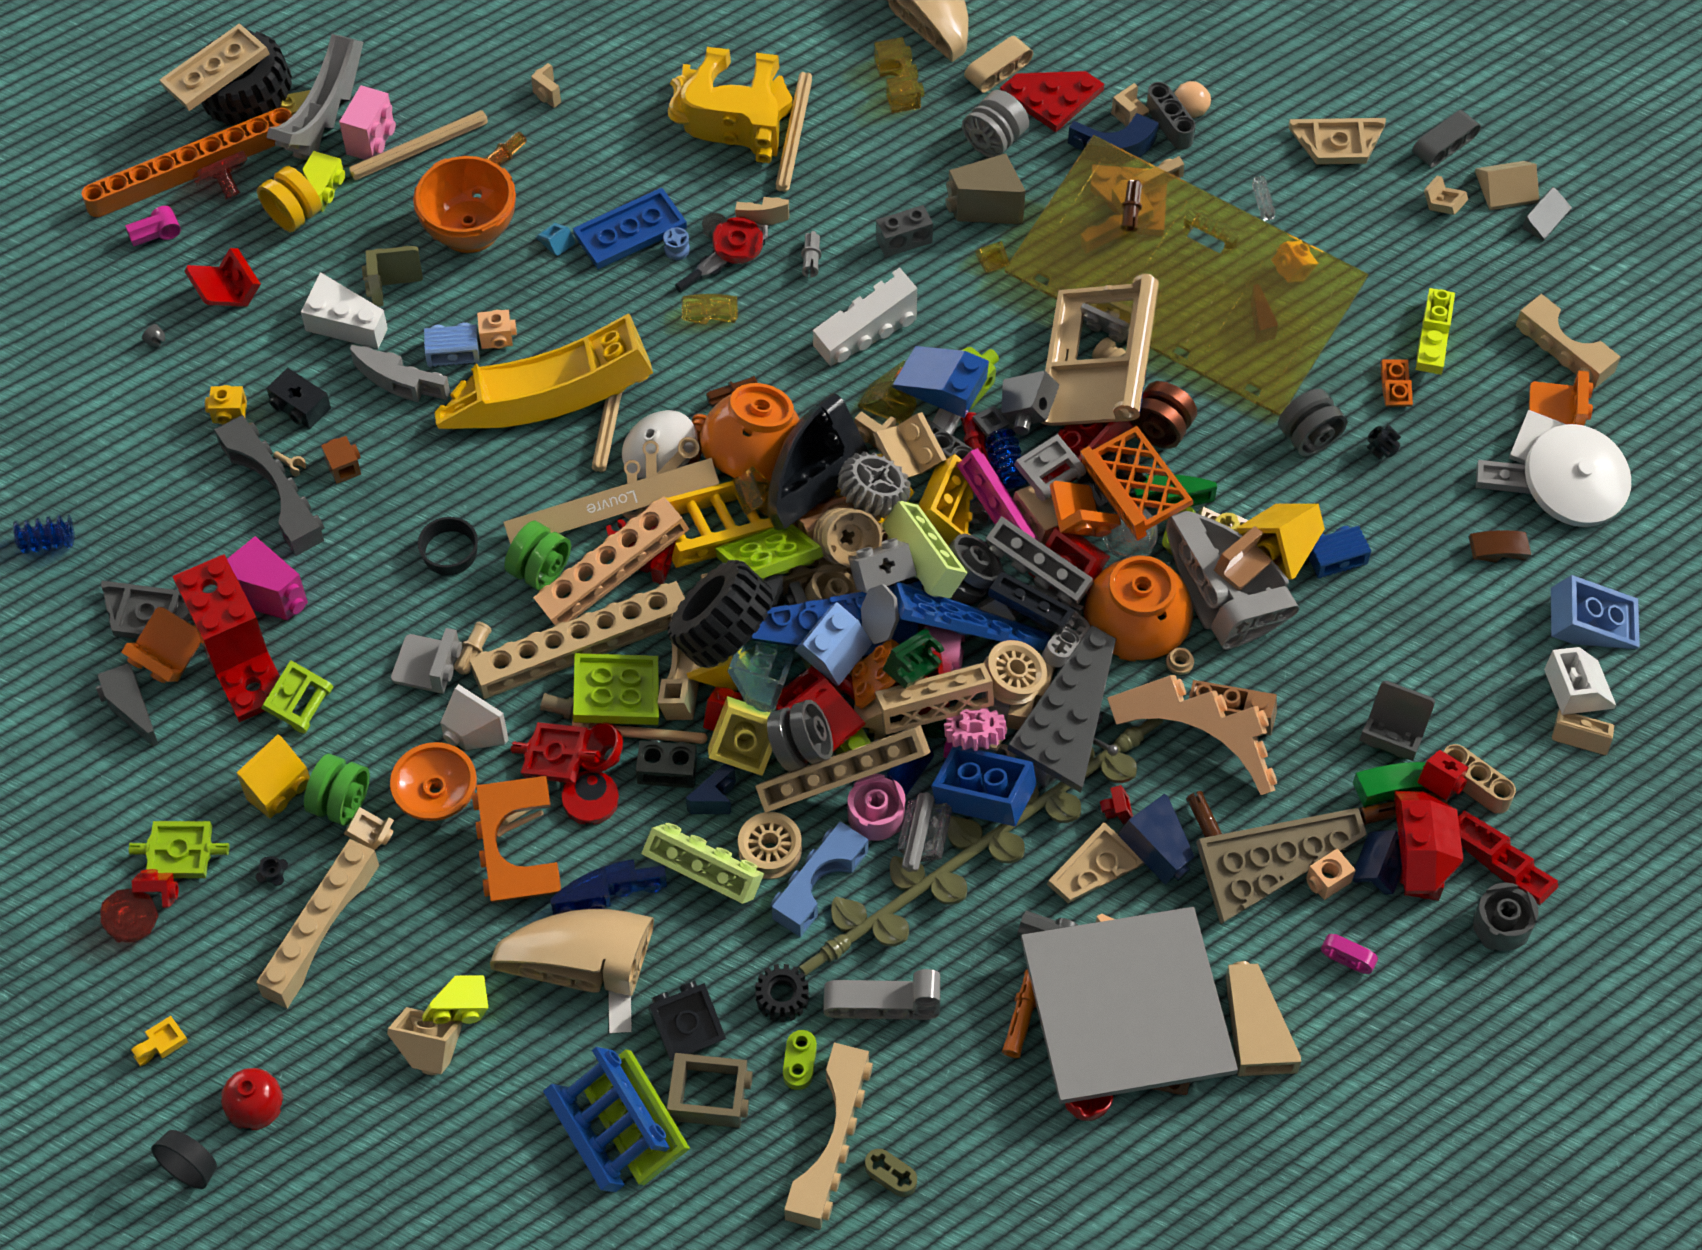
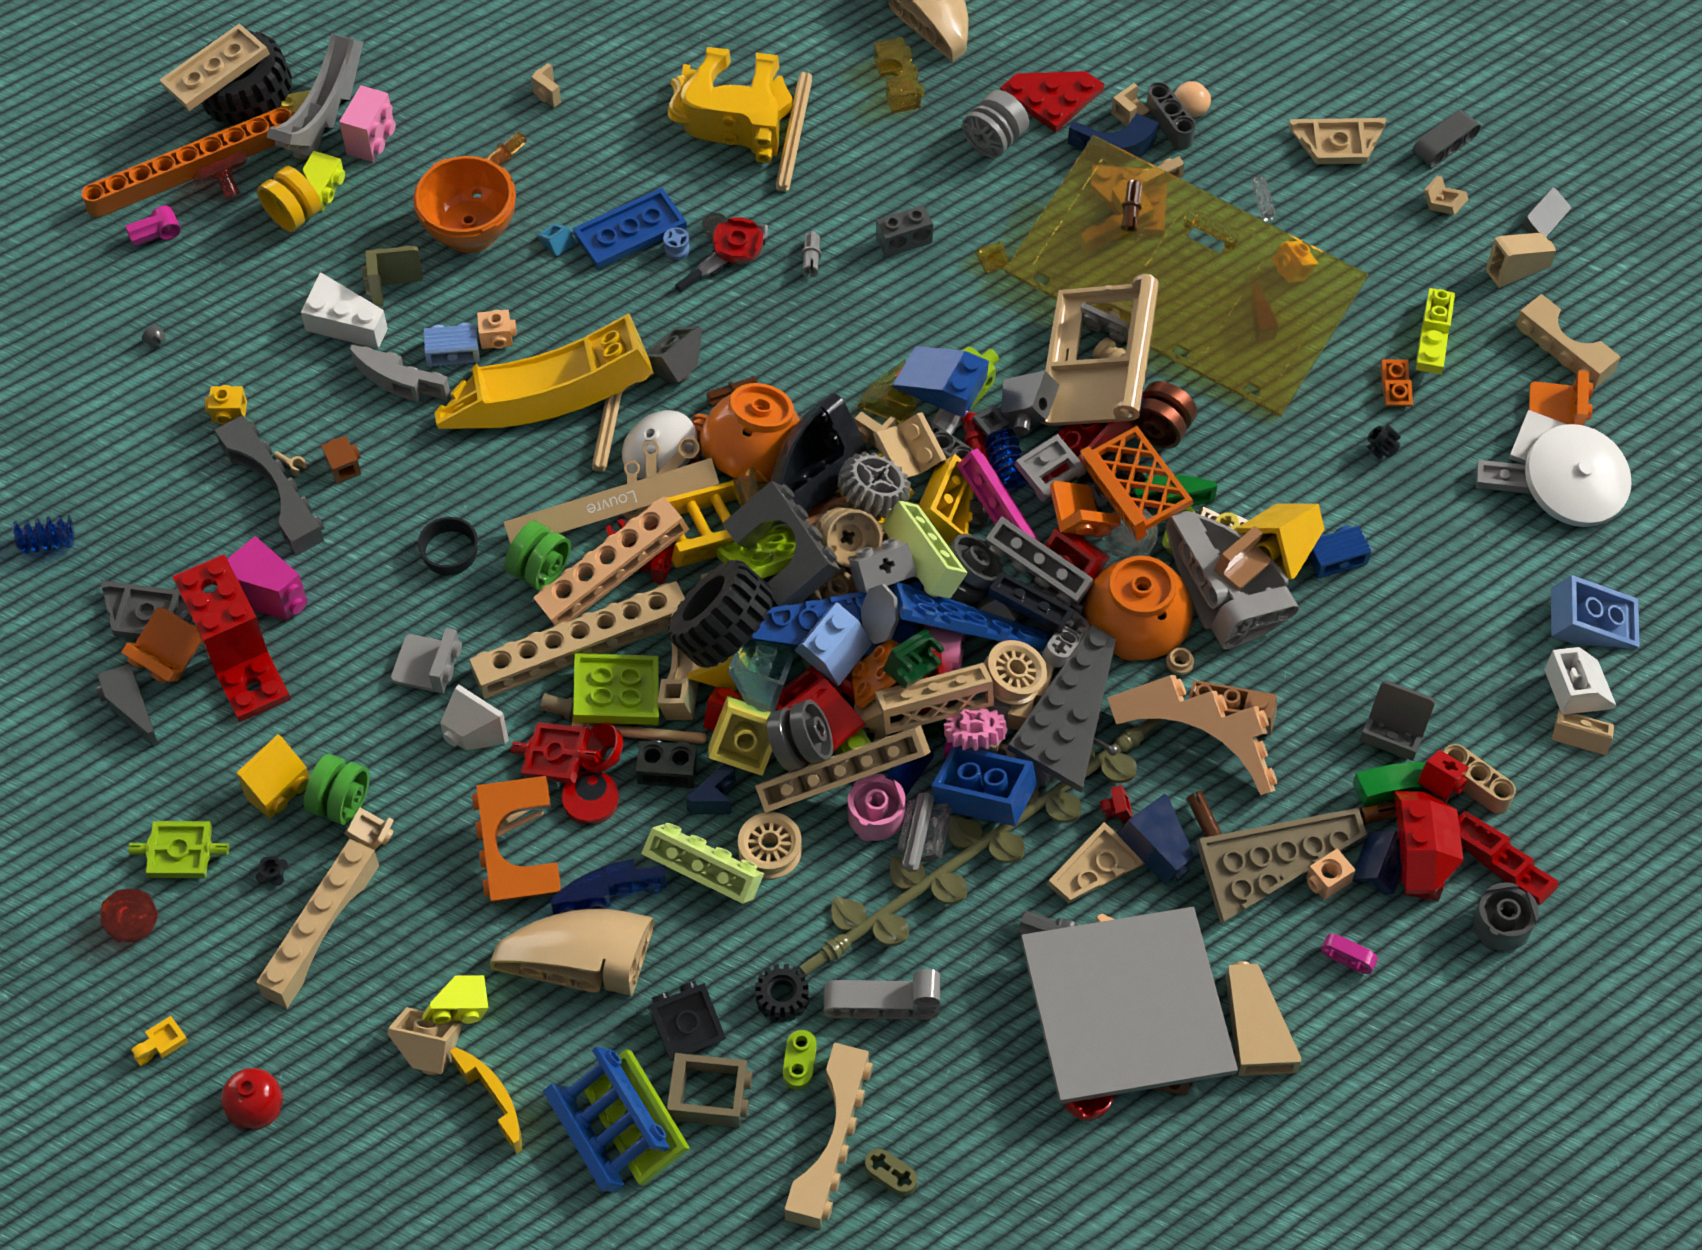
red bracket [131,869,179,908] -> none
black tyre [151,1130,217,1189] -> none
red bracket [184,248,261,307] -> none
lime plate [261,660,333,734] -> none
black brick [266,368,331,429] -> none
tan axle [349,110,488,180] -> none
orange dish [390,742,477,821] -> none
tan axle [454,622,492,675] -> none
white sticker [609,991,631,1033] -> none
clear yellow slope [681,294,738,325] -> none
tan slope [735,197,789,225] -> none
medium blue arch [771,821,868,937] -> none
white wedge [813,267,917,367] -> none
dark tan slope [945,153,1025,224] -> none
tan beam [964,36,1033,93] -> none
orange pin [1002,969,1037,1058] -> none
tan hinge [1013,485,1059,545] -> none
dark grey wheel [1277,389,1348,456] -> none
reddish brown slope [1468,530,1531,563] -> none
tan slope [1475,161,1539,210] -> none
none -> yellow slope [449,1047,522,1154]
none -> dark grey slope [646,326,702,384]
none -> dark grey arch [723,481,841,606]
none -> tan slope [1485,232,1556,288]

